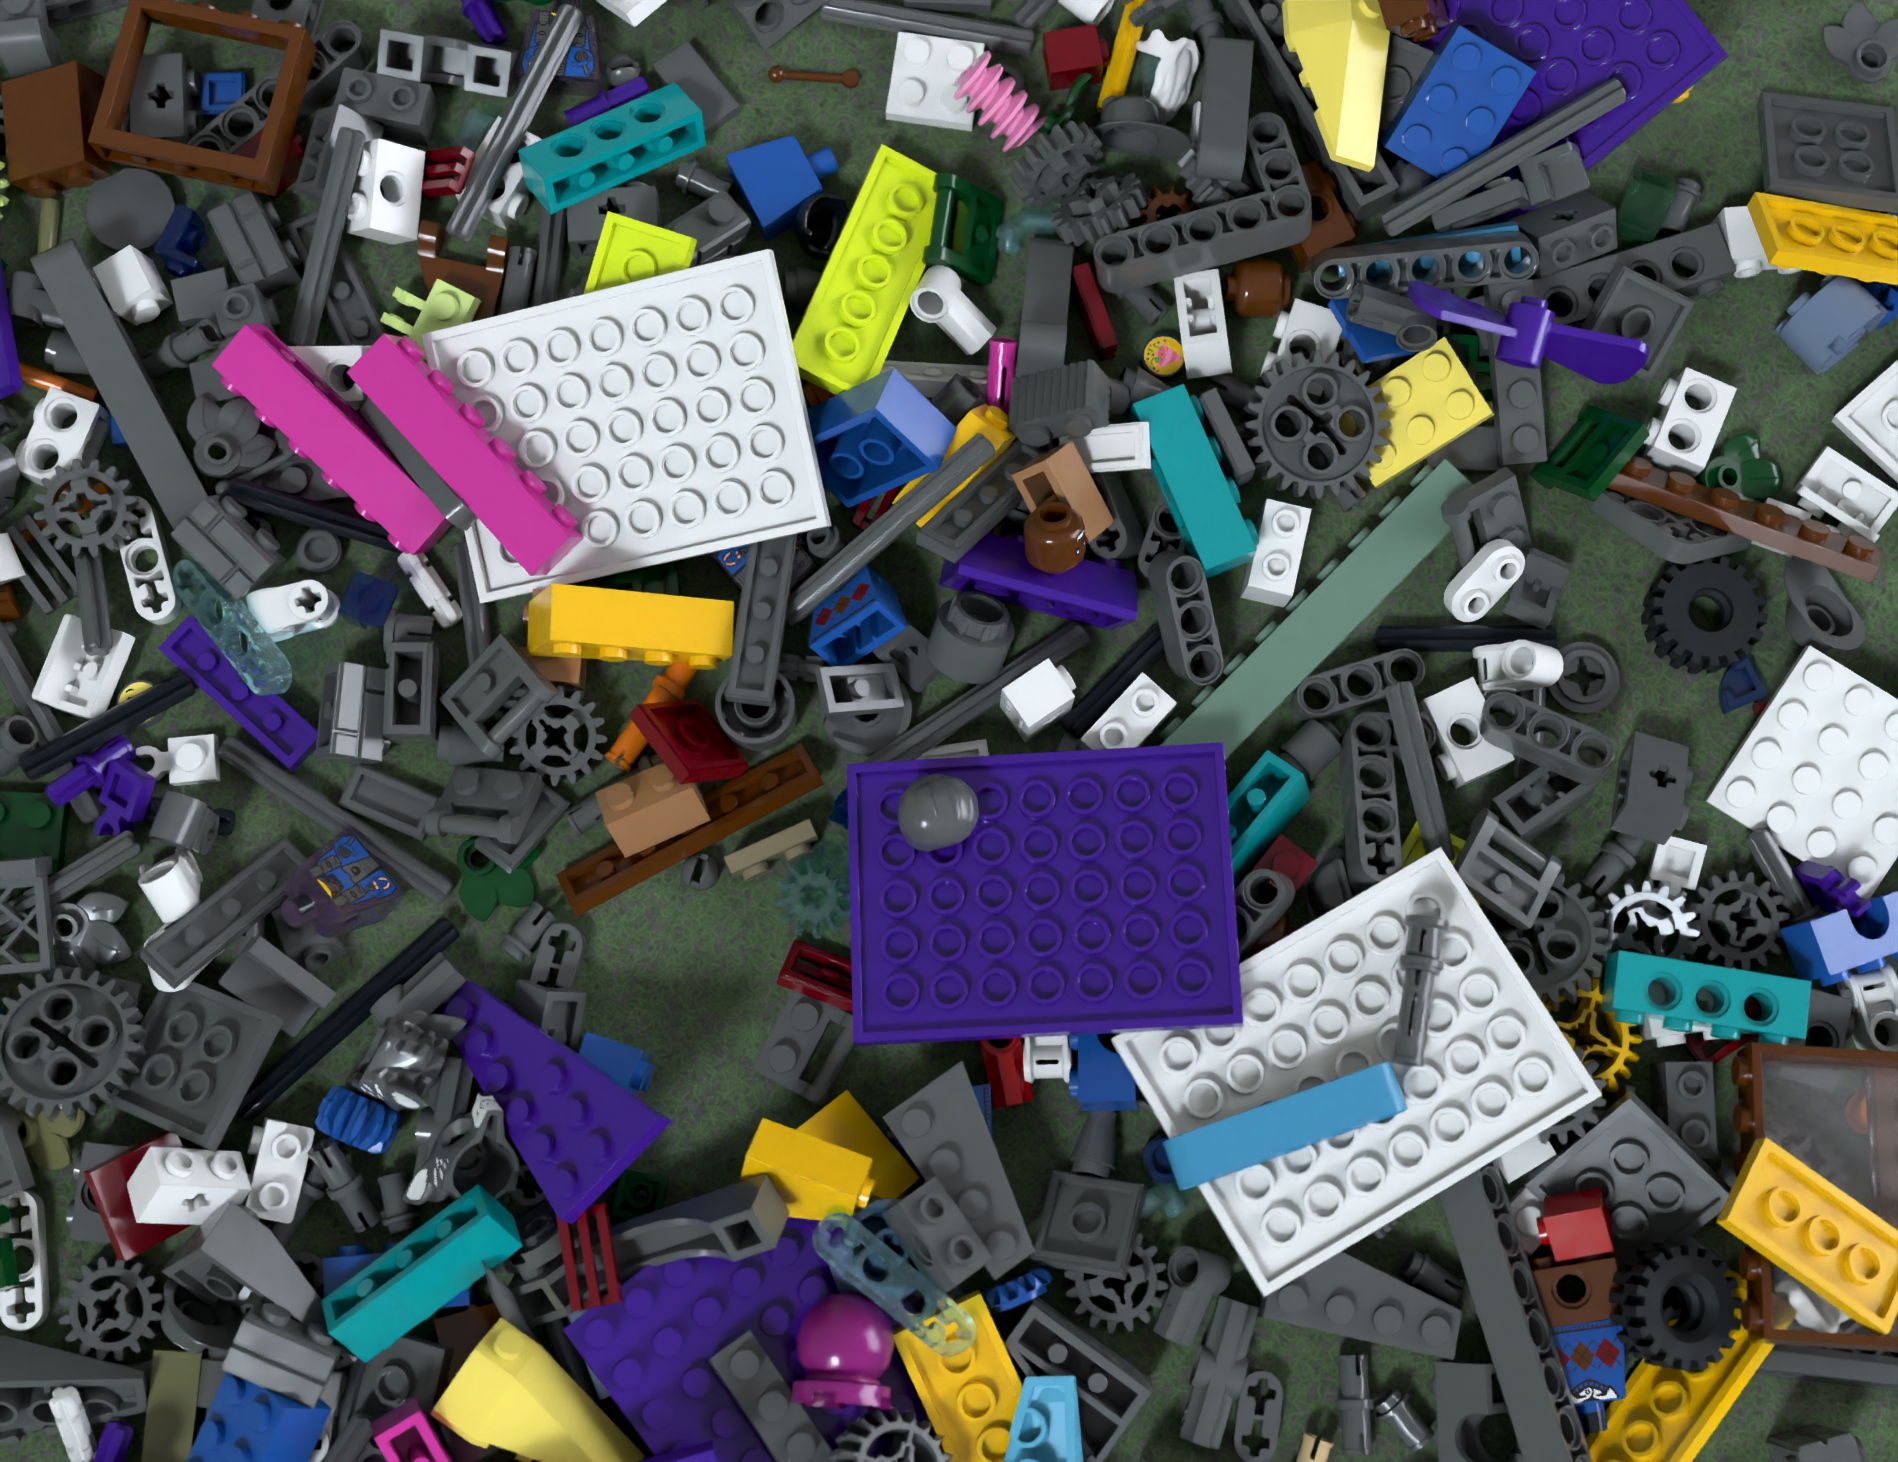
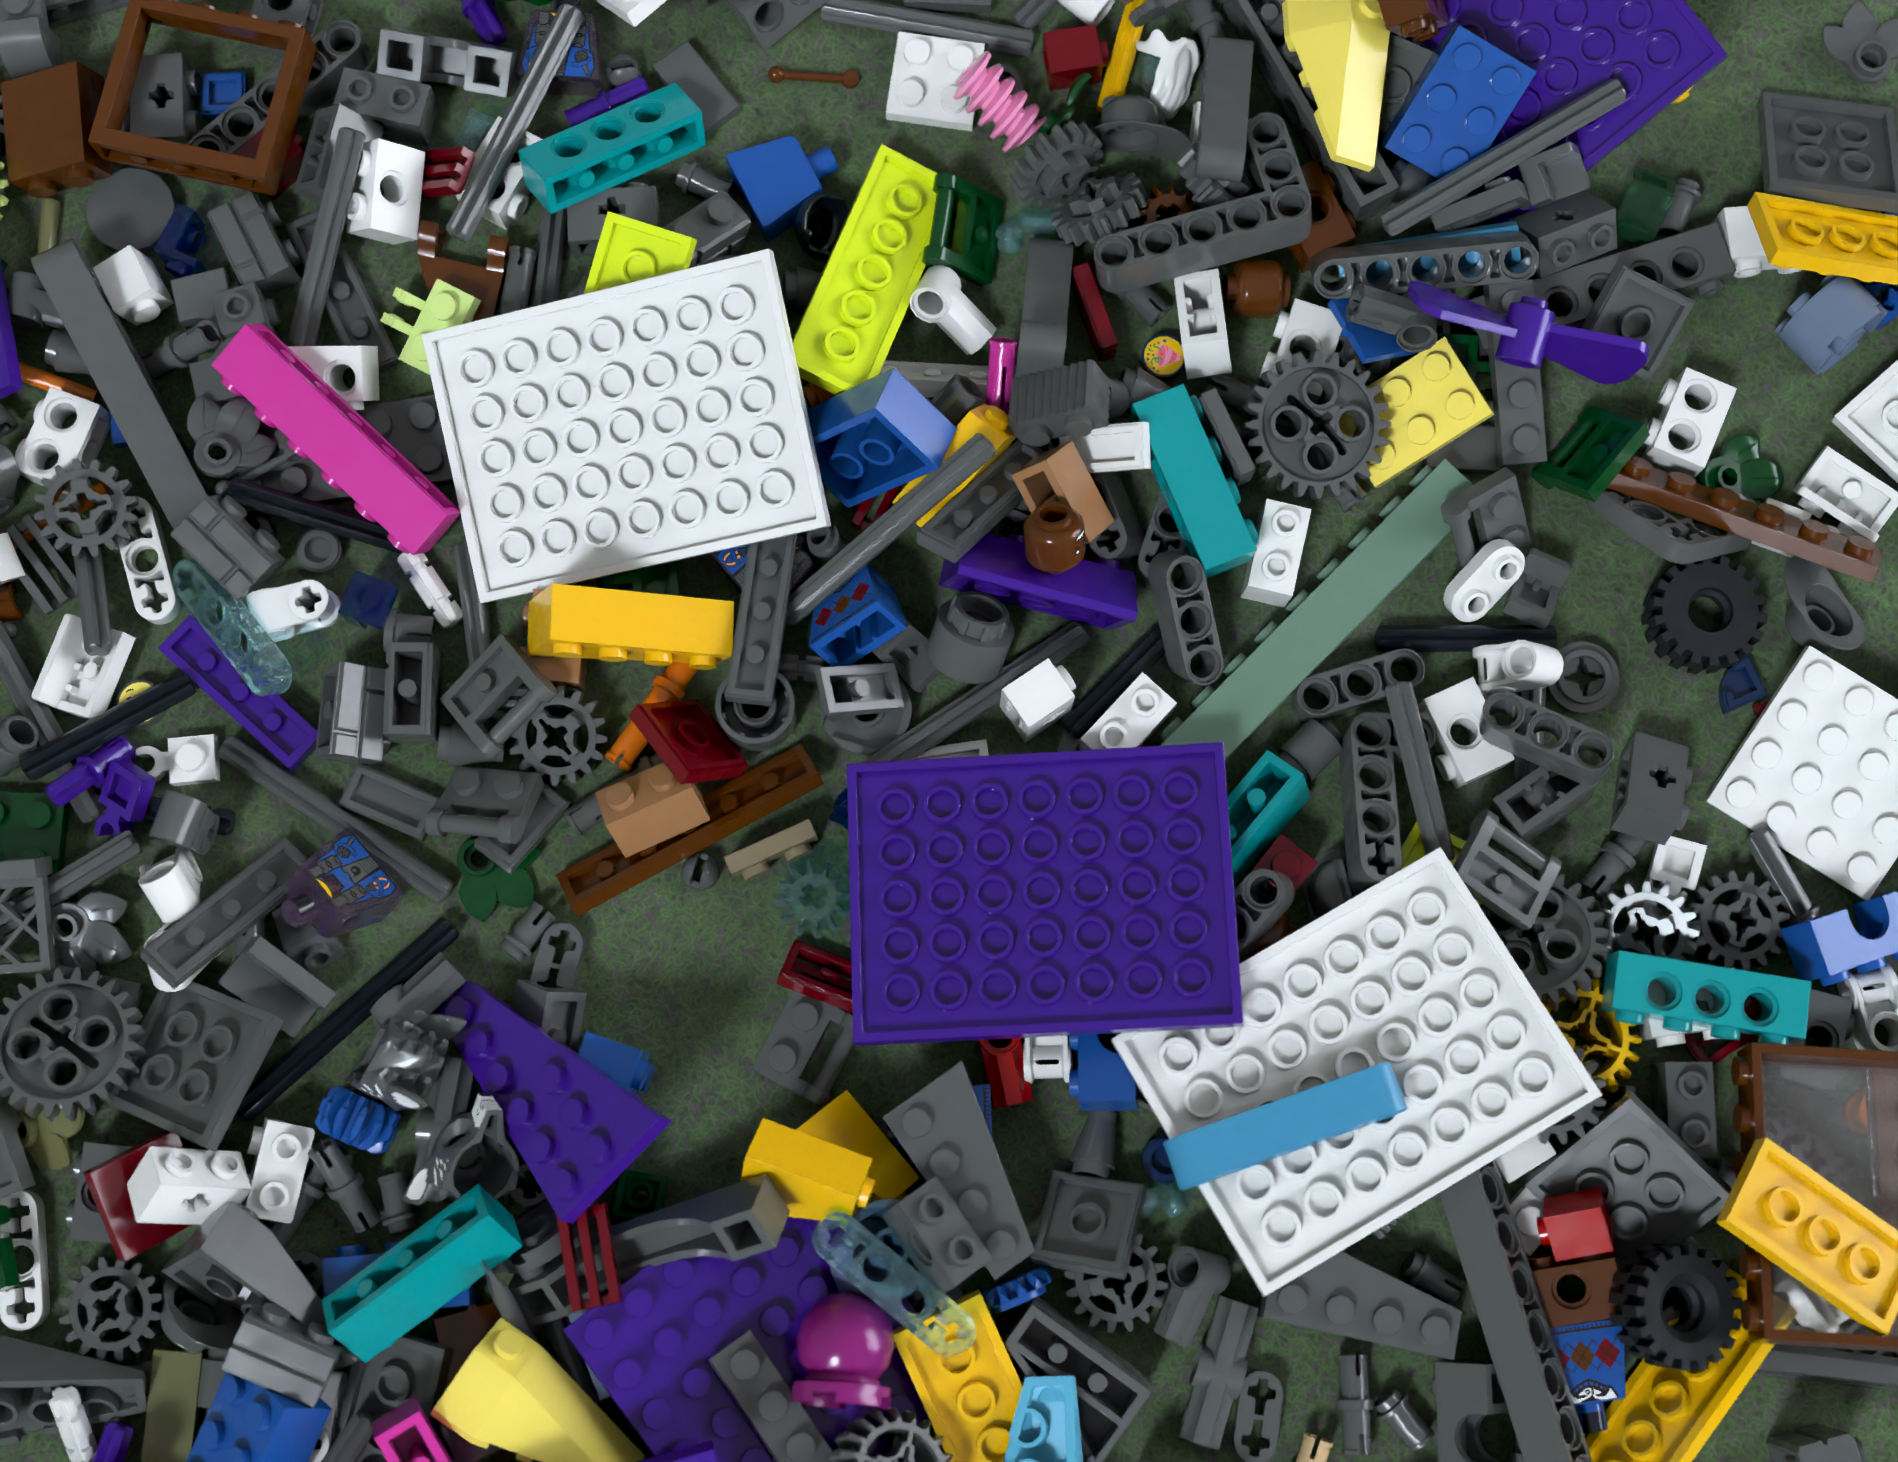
dark pink brick [346,334,584,576] -> none
dark grey beam [359,397,478,531] -> none
dark grey hair [897,774,979,852] -> none
dark grey pin [1392,915,1449,1067] -> none
dark purple plate [1792,860,1872,917] -> none

